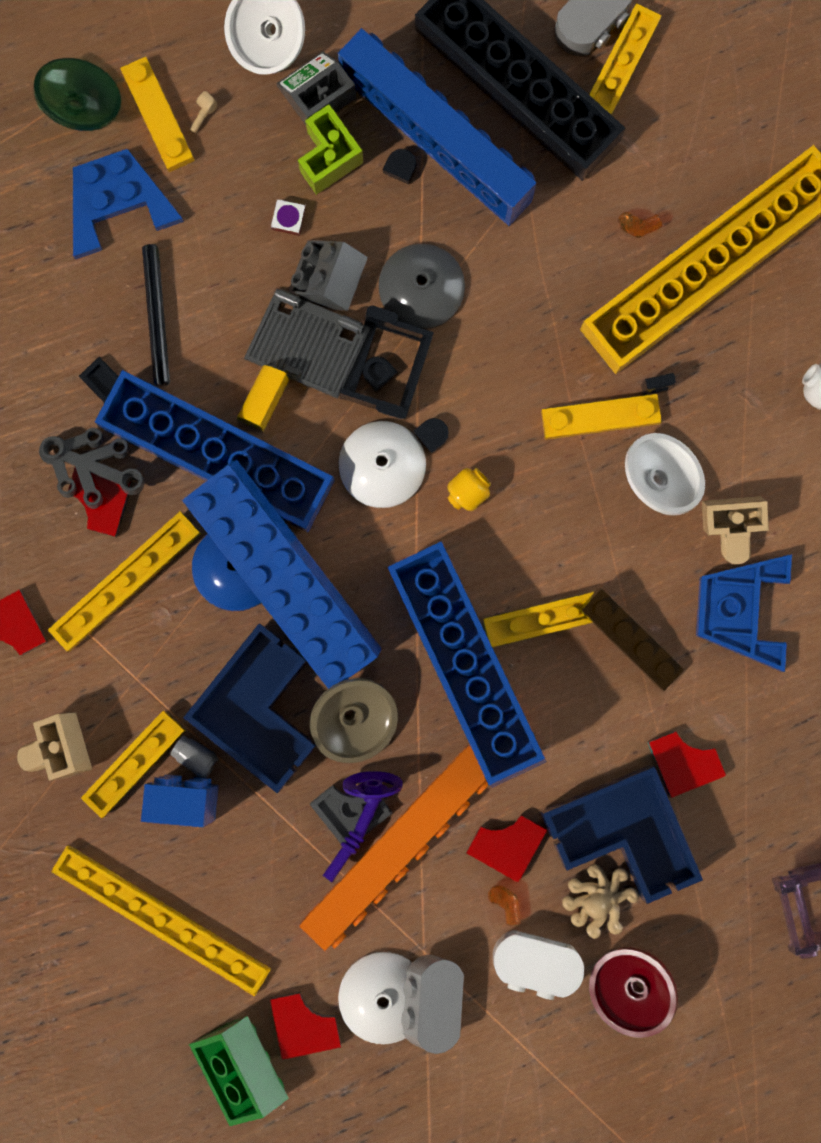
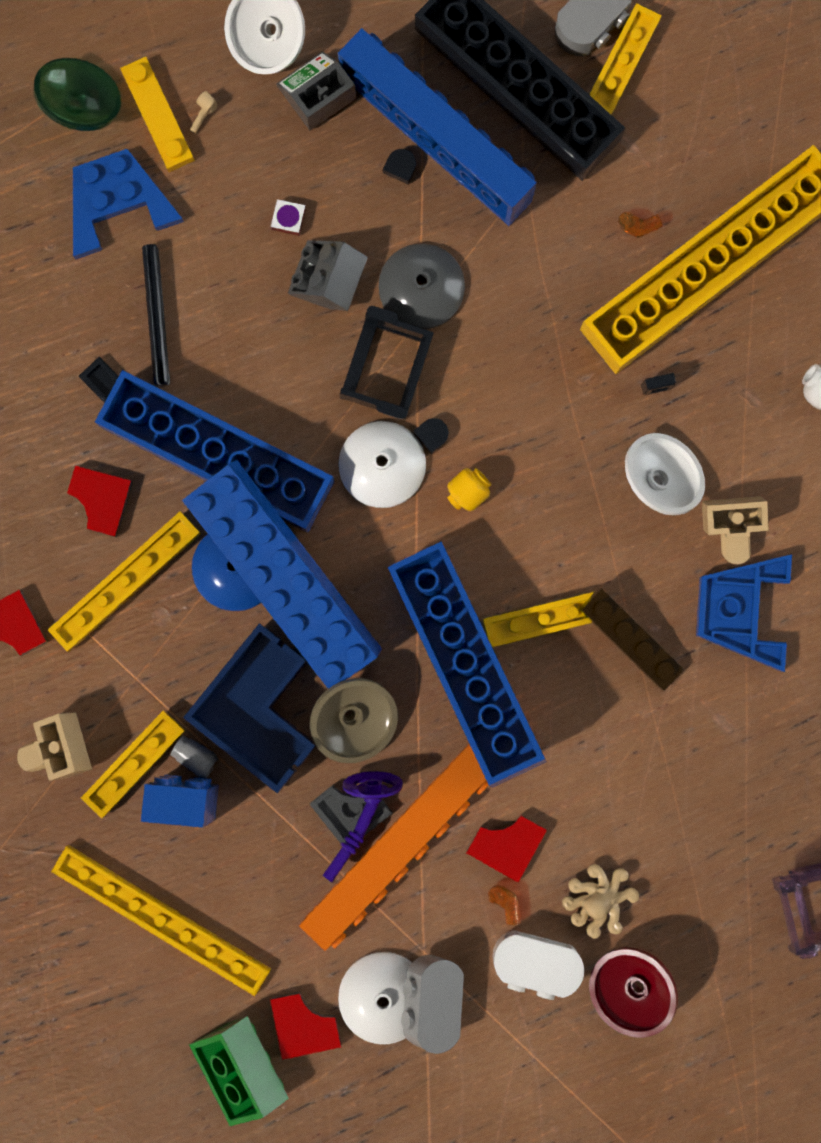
dark grey plant [39,428,144,509] -> none
yellow brick [237,365,289,431] -> none
dark grey window [244,289,370,399] -> none
lime brick [298,104,363,195] -> none
black tile [363,356,398,393] -> none
dark blue piece [540,765,703,904] -> none
yellow plate [541,394,662,440] -> none
red tile [647,731,726,798] -> none

